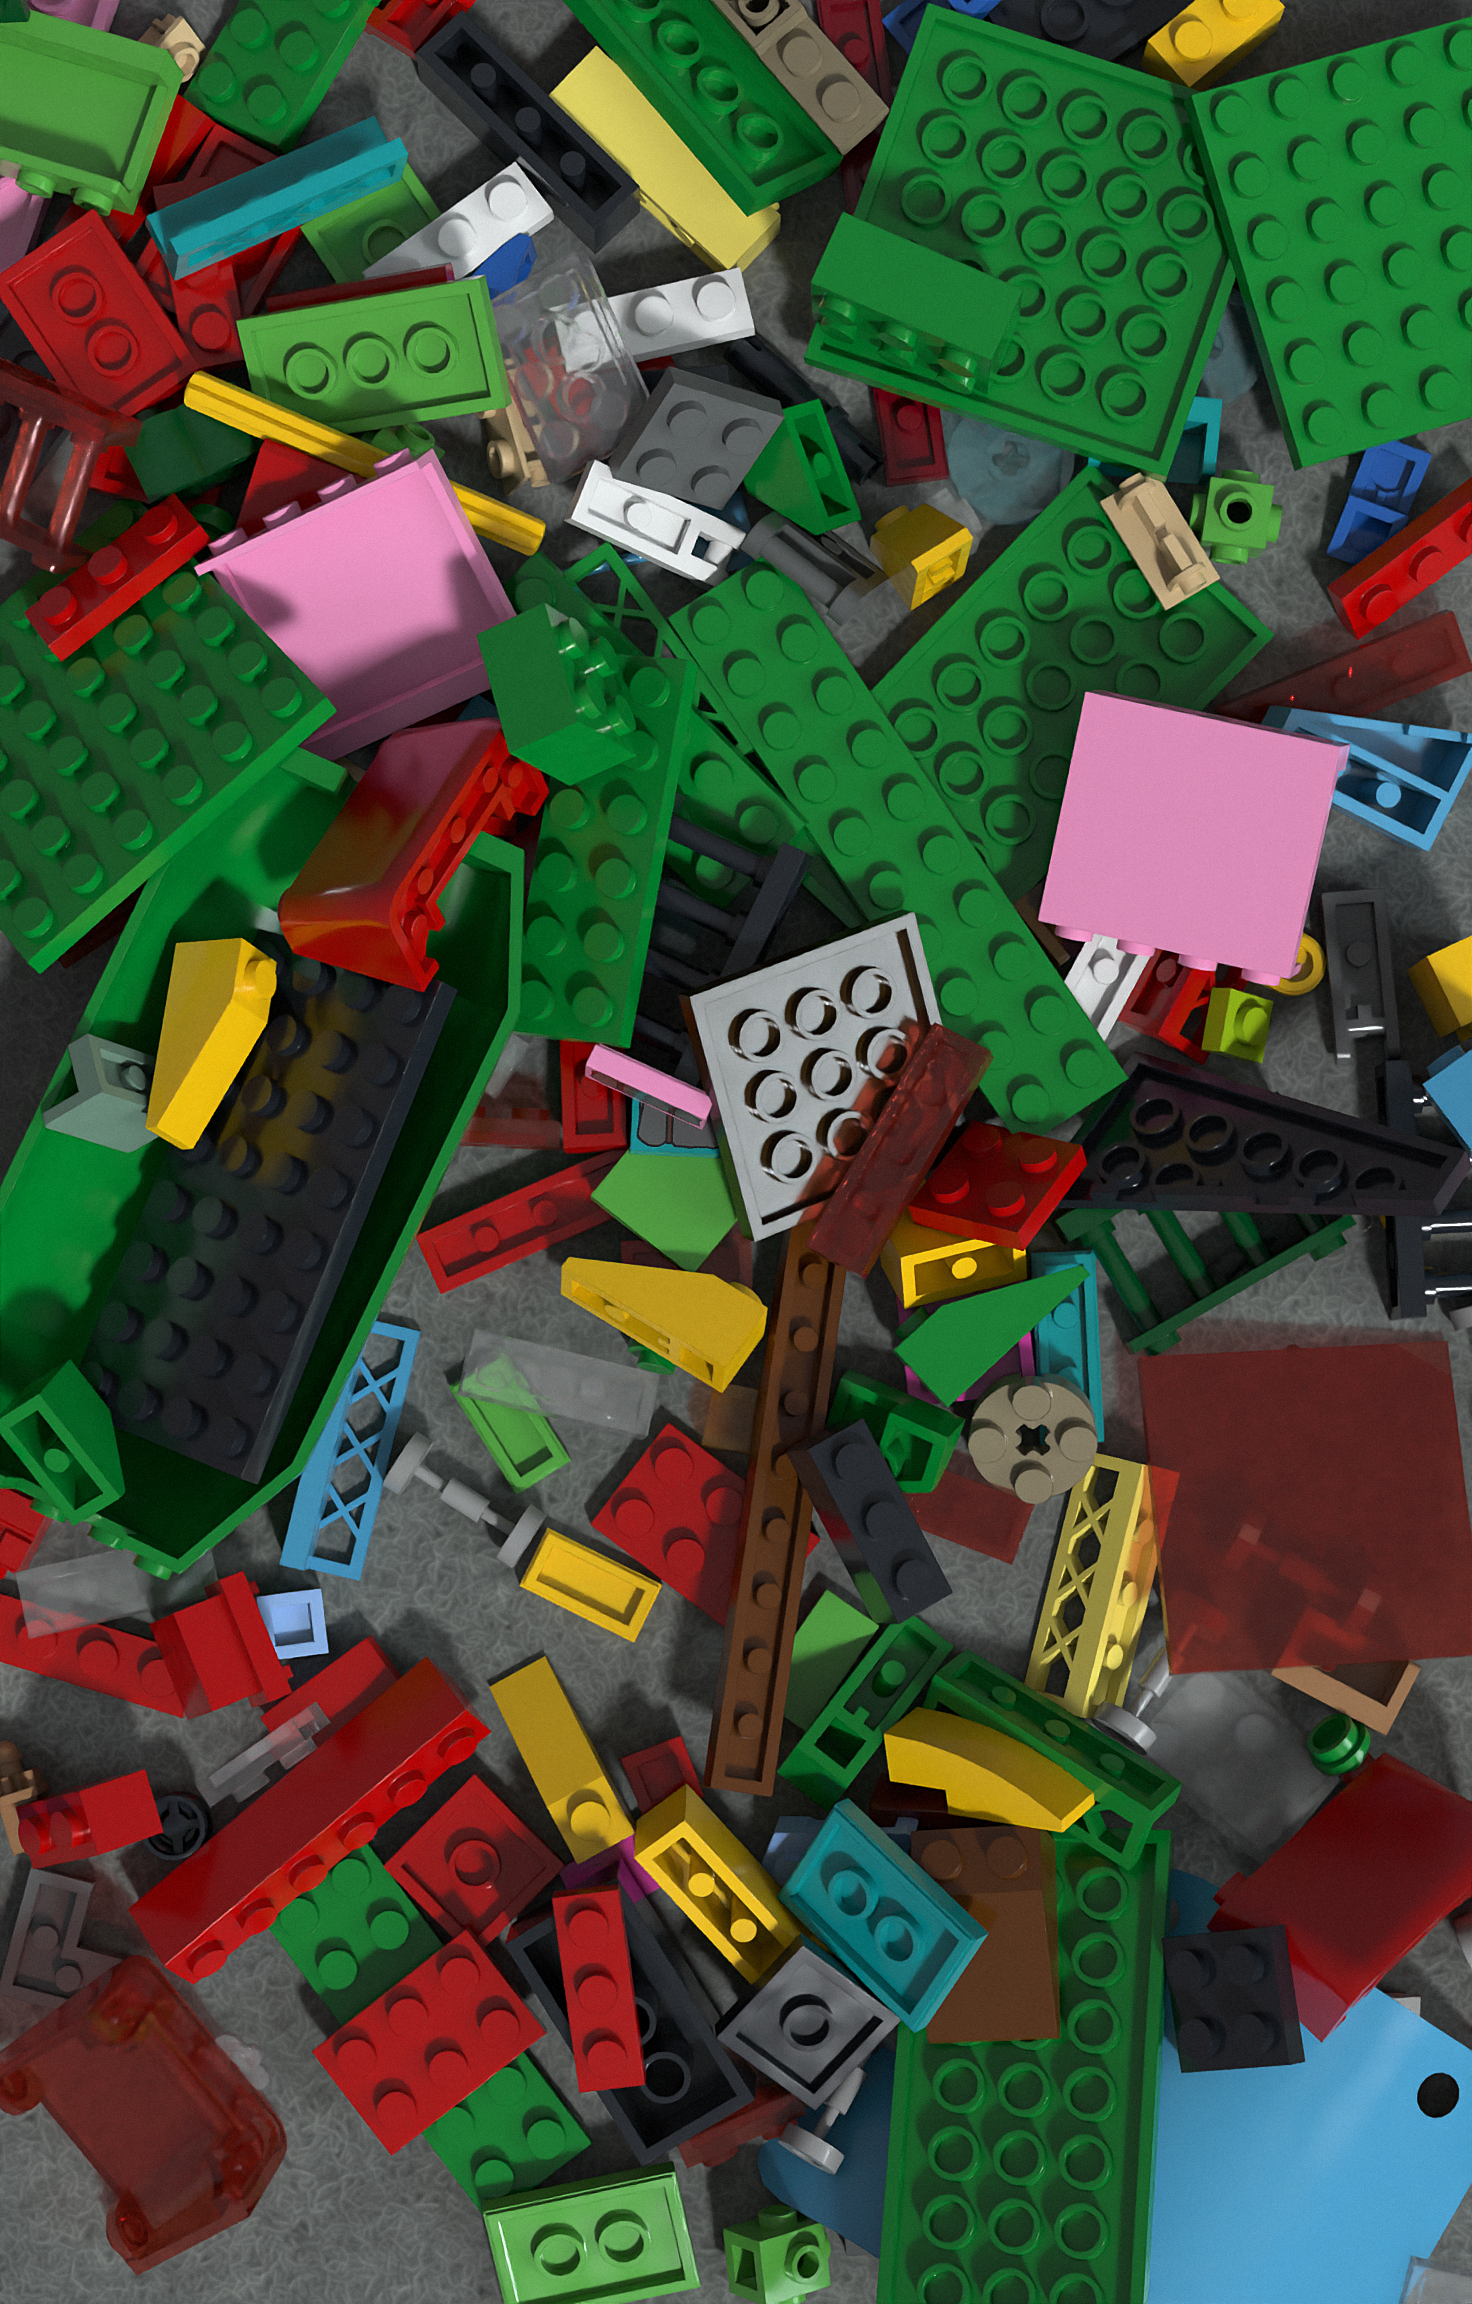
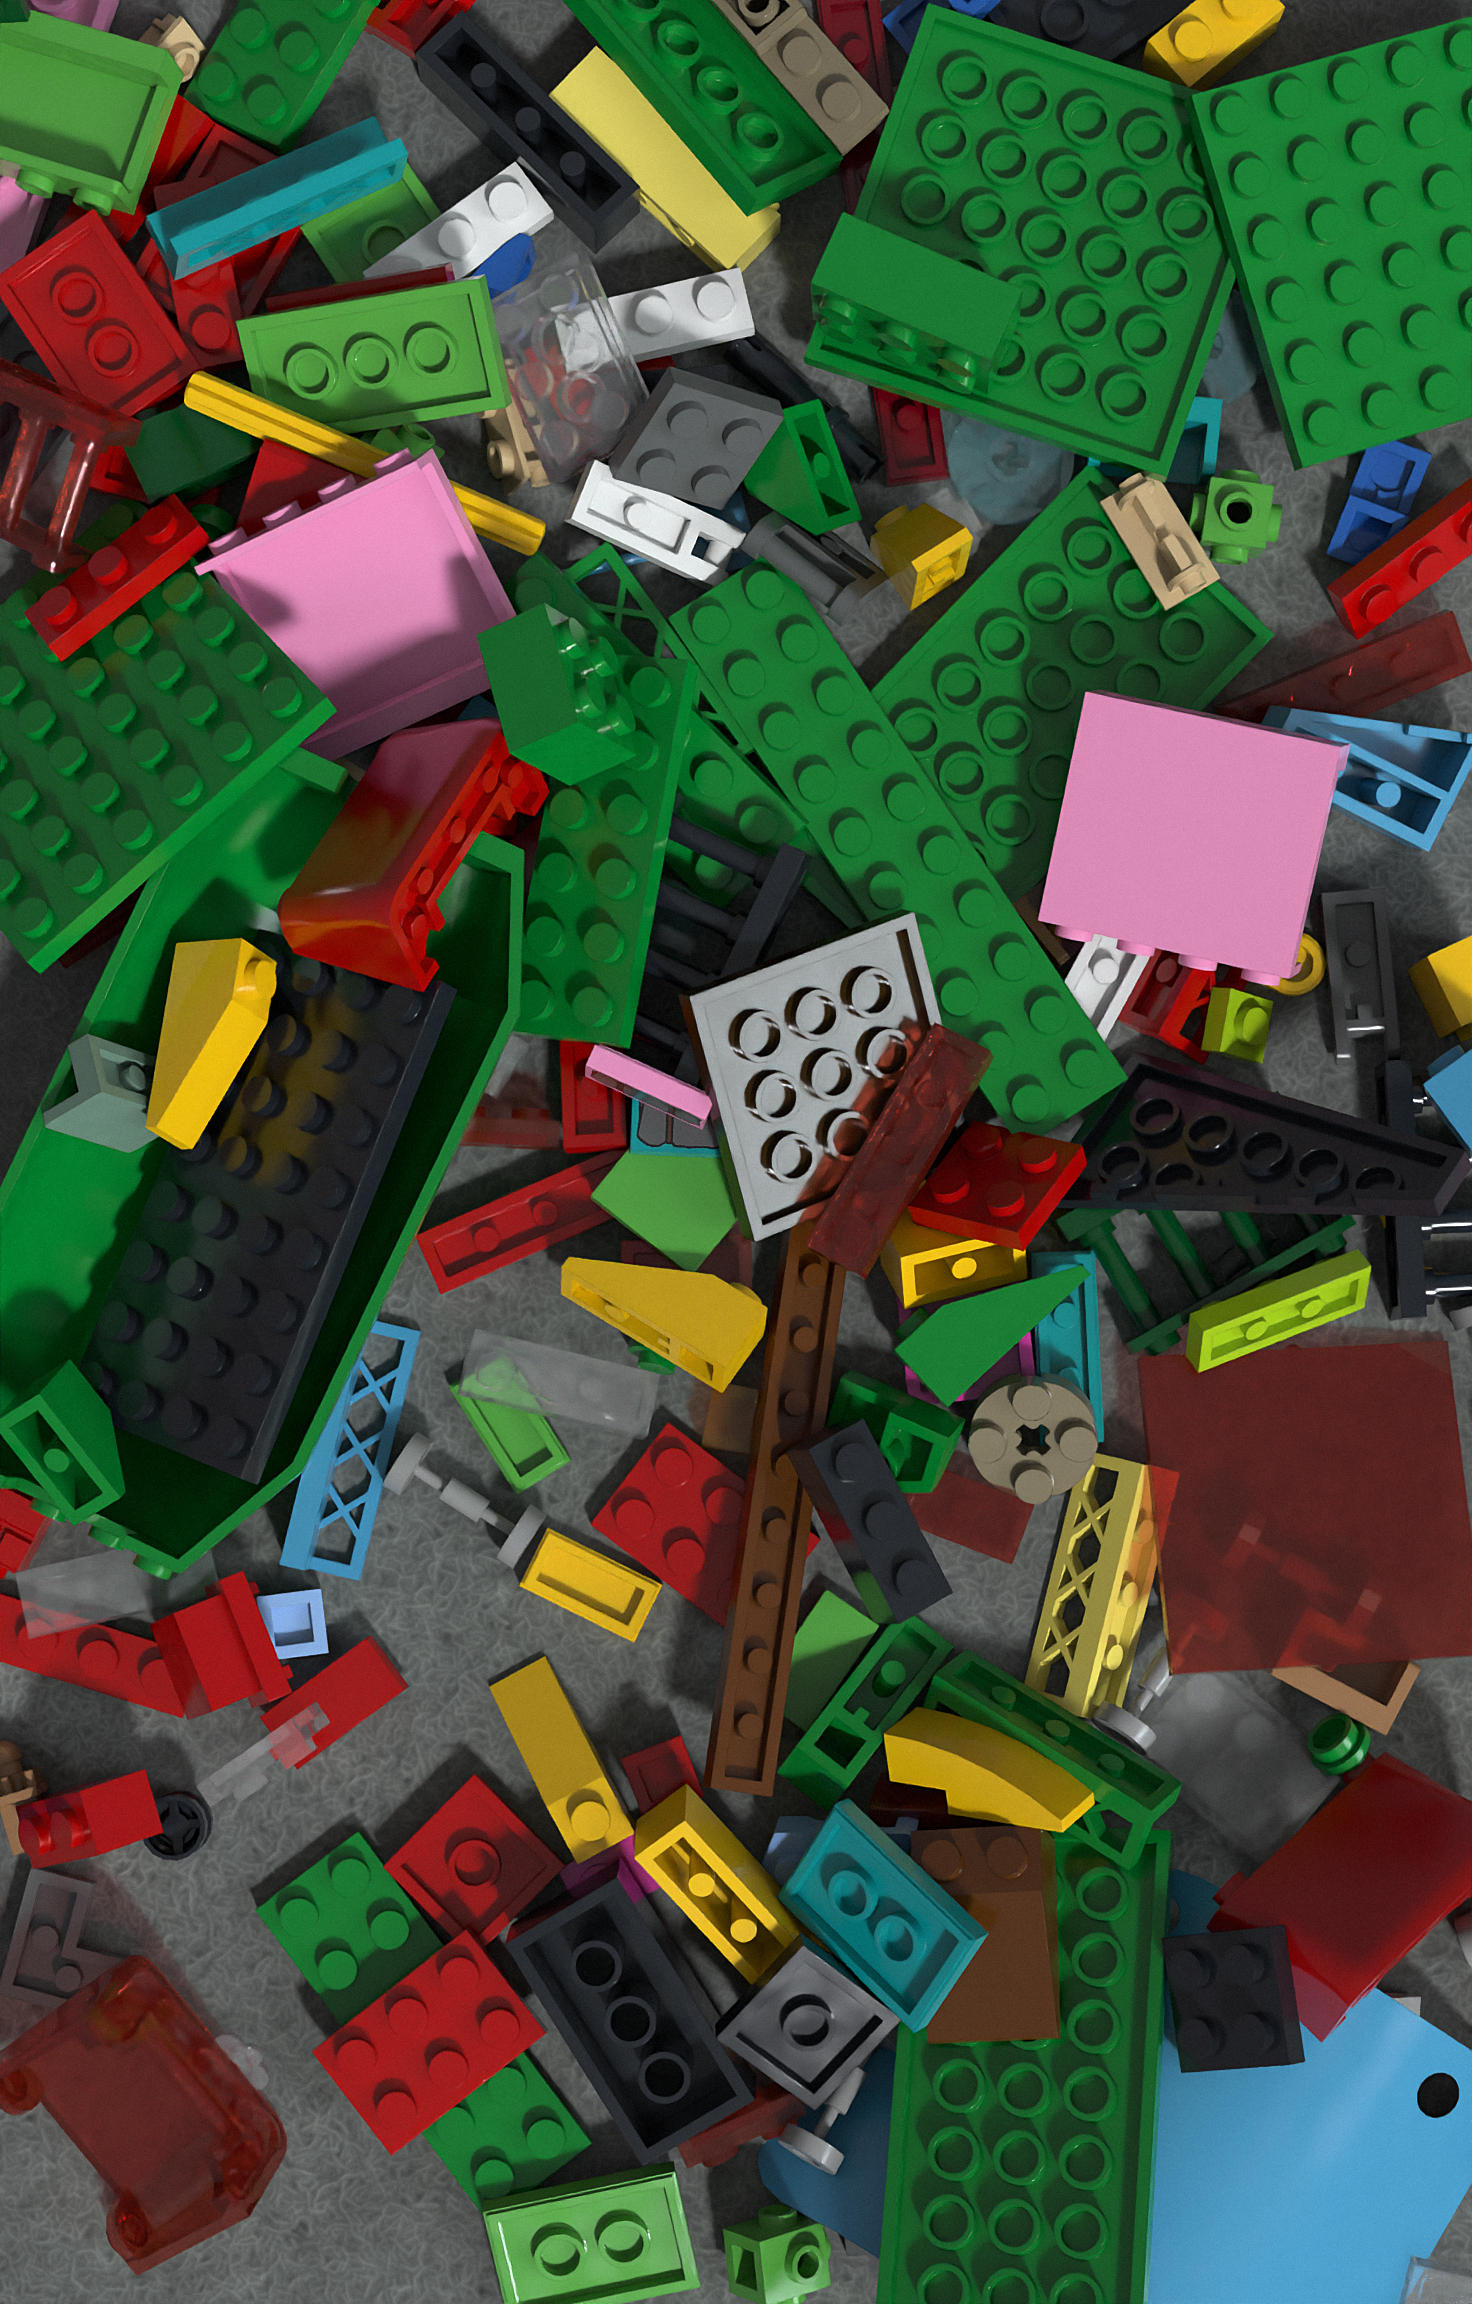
red brick [128,1656,492,1985] -> none
red plate [552,1884,646,2093] -> none
none -> lime plate [1186,1249,1371,1373]

